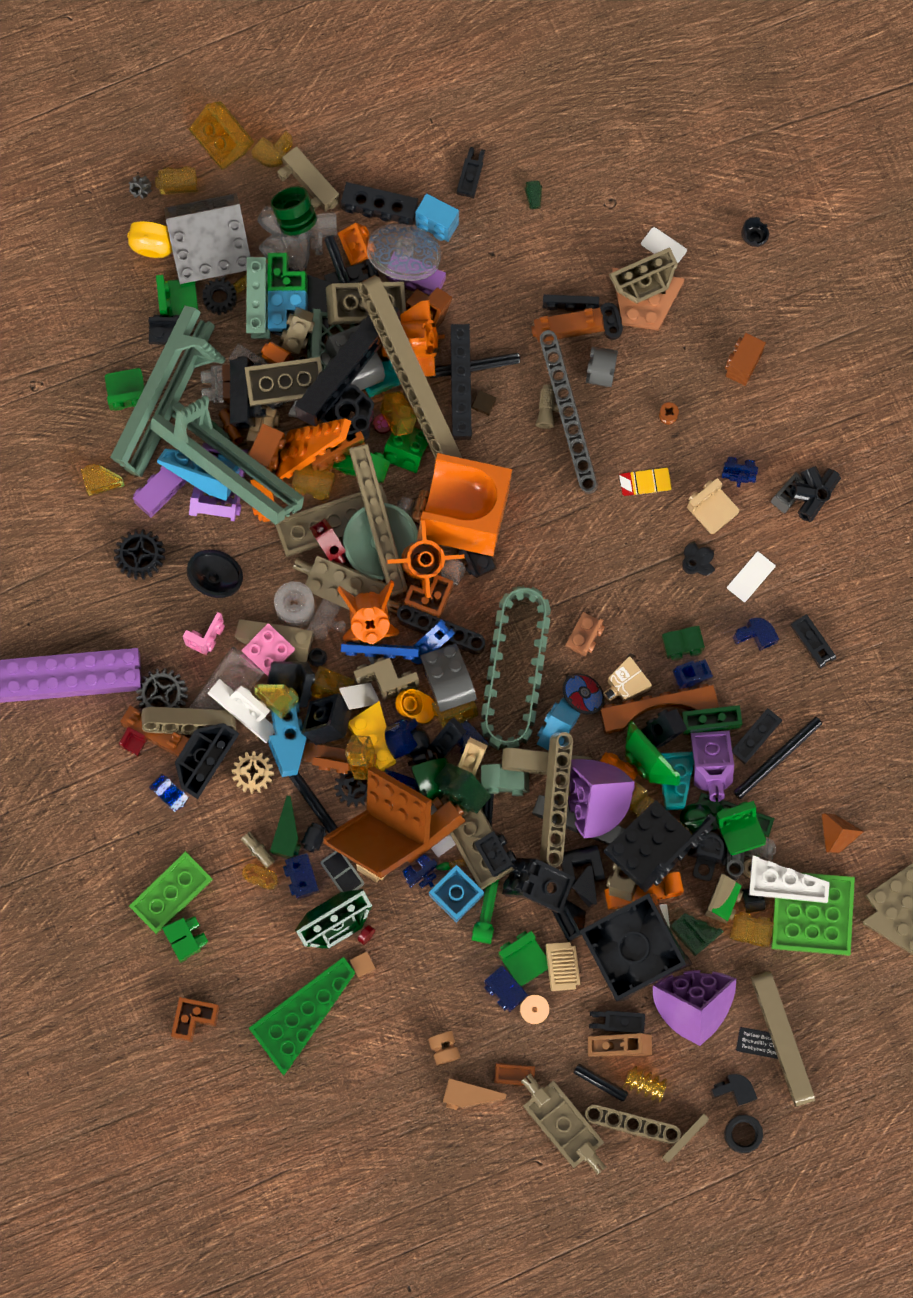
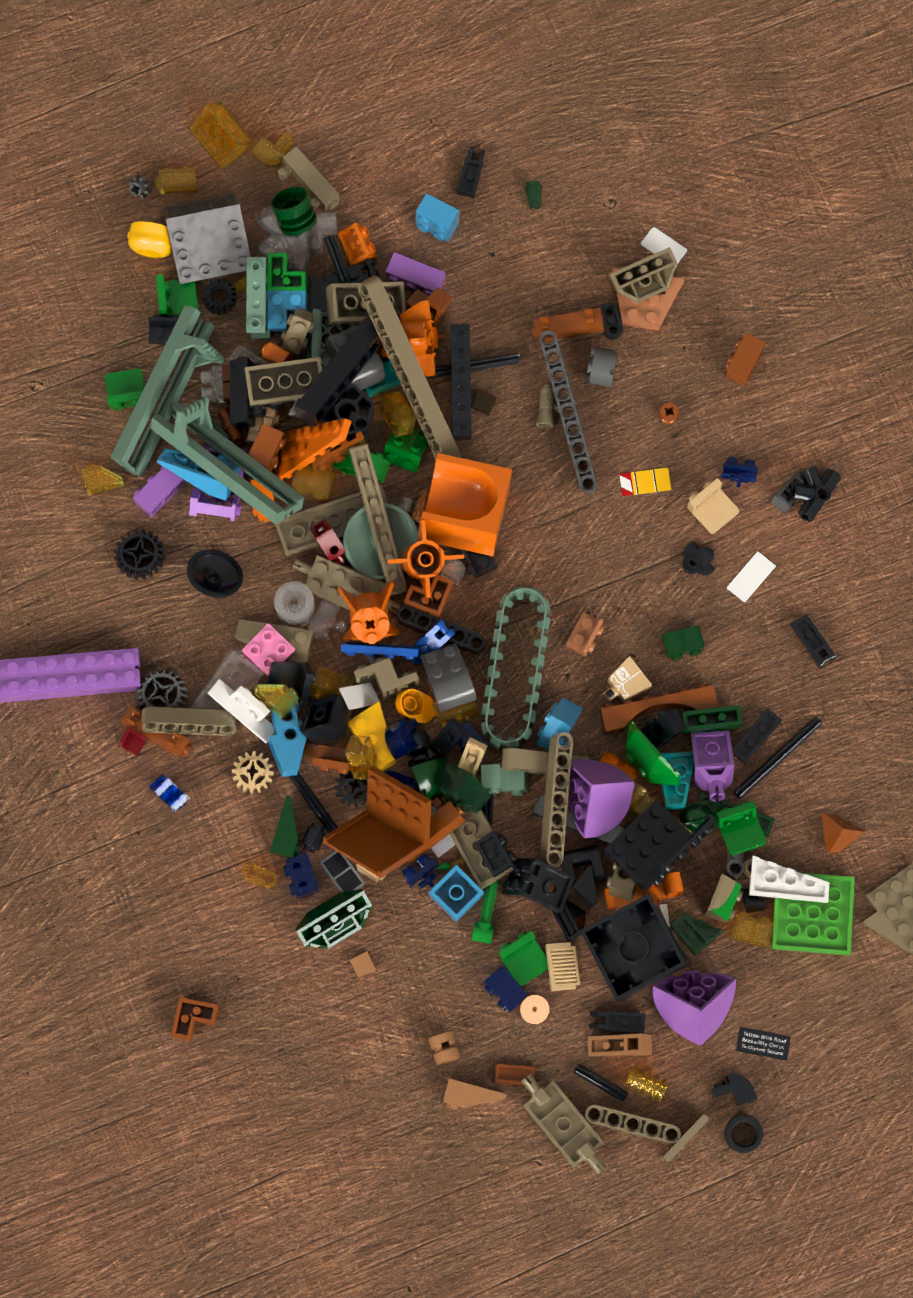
bright green plate [129,851,213,935] -> none
green hips [162,916,209,963] -> none
black wedge [175,723,240,799] -> none
bright pink bracket [183,612,225,655] -> none
dark tan pin [241,832,275,869] -> none
green wing [249,957,356,1076] -> none
black plate [308,648,327,667] -> none
black brick [341,182,418,226] -> none
dark red tile [358,925,375,945] -> none
clear dish [367,224,441,281] -> none
dark red tile [373,414,392,434] -> none
black plate [542,294,599,311] -> none
shield [562,673,605,715] -> none
clear blue brick [672,659,713,689] -> none
black container [687,832,727,881] -> none
clear blue brick [733,618,779,651] -> none
black hair [741,217,770,247] -> none
clear bracket [744,838,776,860] -> none
dark tan beam [751,971,815,1107] -> none

